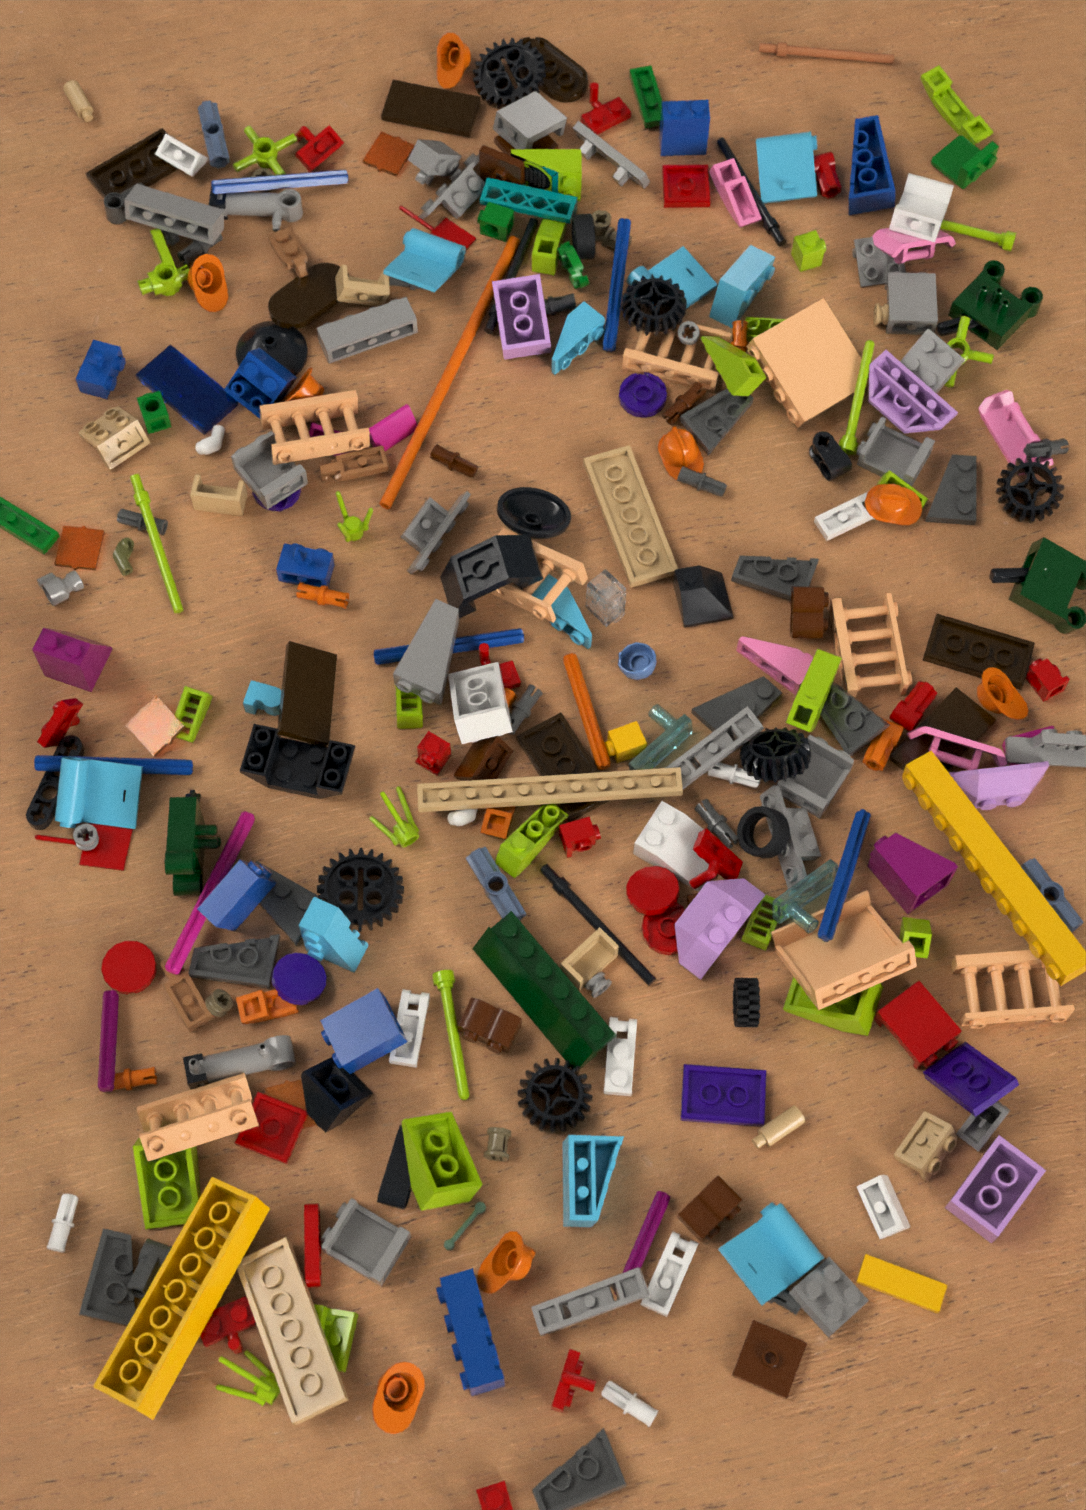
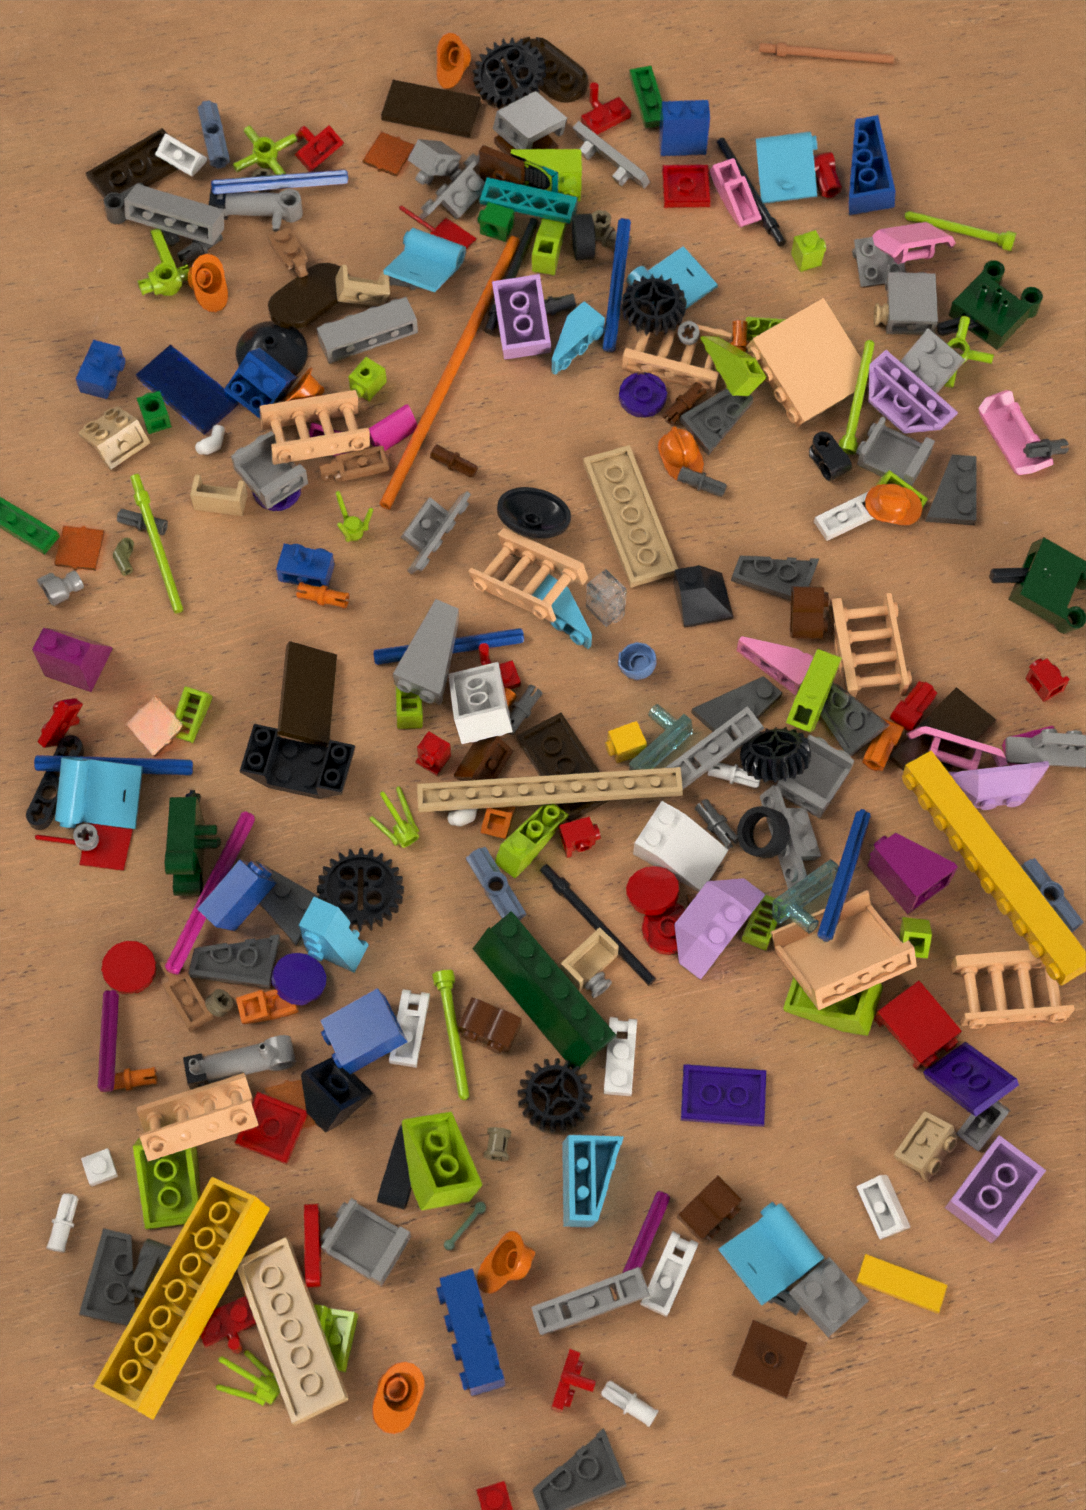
tan cylinder [63,80,93,122] -> none
medium azure leg [243,680,281,716] -> none
black slope [440,535,544,619] -> none
green plate [557,241,589,289] -> none
orange axle [563,653,611,770] -> none
red plate [689,828,743,889] -> none
medium azure wedge [709,245,775,329] -> none
black tyre [733,978,760,1027] -> none
tan cylinder [752,1105,806,1149] -> none
white panel [889,173,954,242] -> none
lime slope [920,65,993,145] -> none
dark brown tile [923,614,1035,690] -> none
green bracket [931,136,999,189] -> none
orange piece [977,667,1028,720] -> none
black gear [996,456,1064,523] -> none
none -> white plate [81,1148,118,1187]
none -> lime brick [348,357,387,402]

